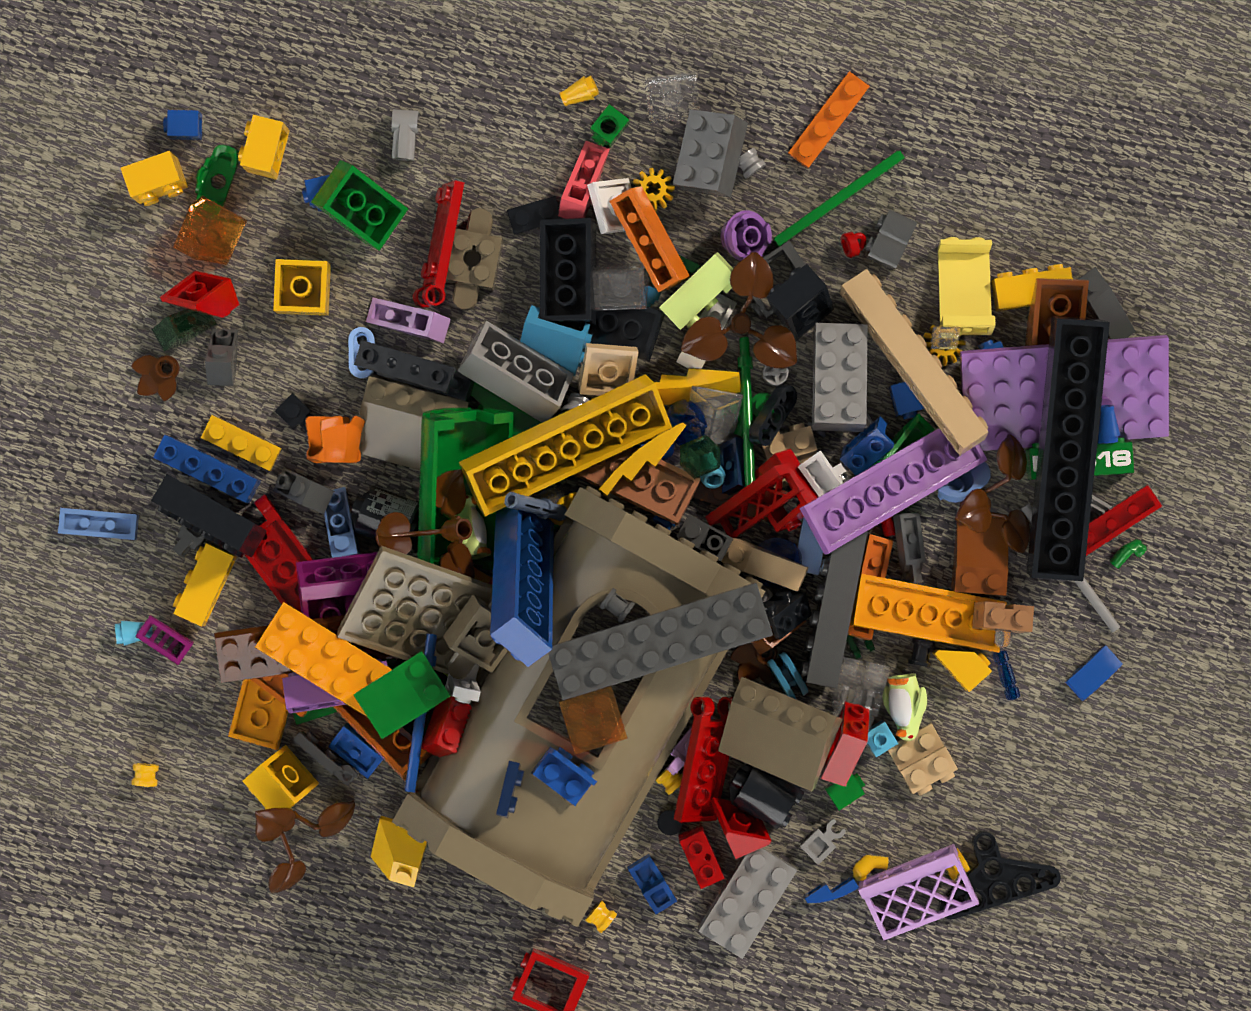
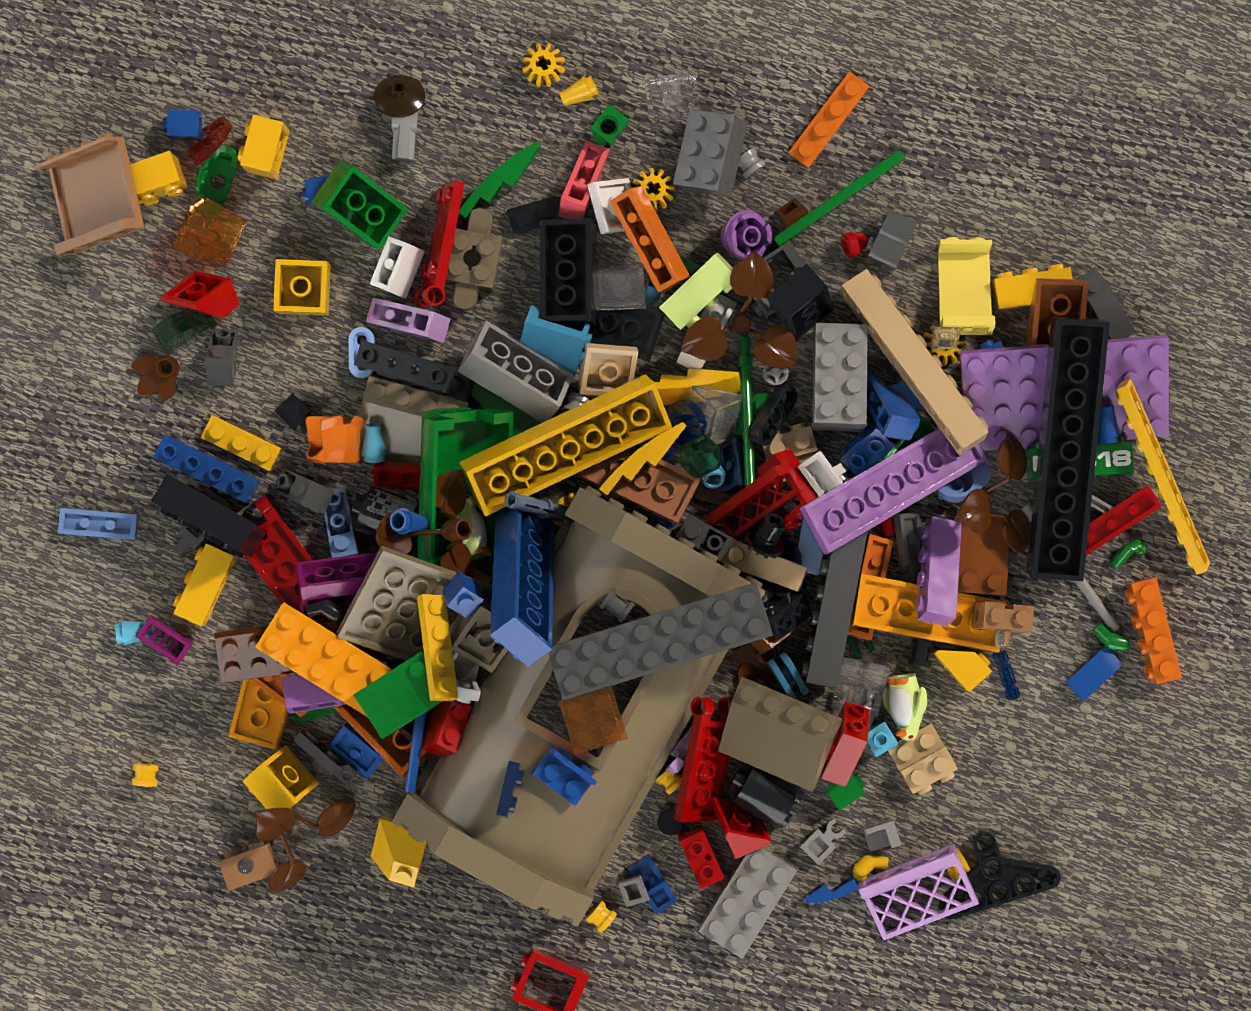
none -> medium nougat panel [36,133,144,255]
none -> clear red slope [185,116,233,166]
none -> medium nougat piece [218,840,278,891]
none -> black arm [305,599,344,624]
none -> medium azure cone [361,423,387,463]
none -> white brick [370,236,425,299]
none -> red plate [373,461,420,490]
none -> dark brown dish [374,75,425,117]
none -> blue cone [390,508,428,534]
none -> yellow plate [417,594,458,701]
none -> blue brick [442,571,484,619]
none -> green slope [459,142,541,221]
none -> yellow gear [522,44,565,87]
none -> light grey slope [618,875,650,907]
none -> black gear [744,512,786,559]
none -> reddish brown tile [774,198,808,228]
none -> light grey panel [862,818,901,852]
none -> blue slope [867,372,920,441]
none -> medium lavender brick [915,516,962,626]
none -> green arm [1093,624,1130,652]
none -> yellow plate [1116,378,1210,575]
none -> orange brick [1125,577,1182,684]

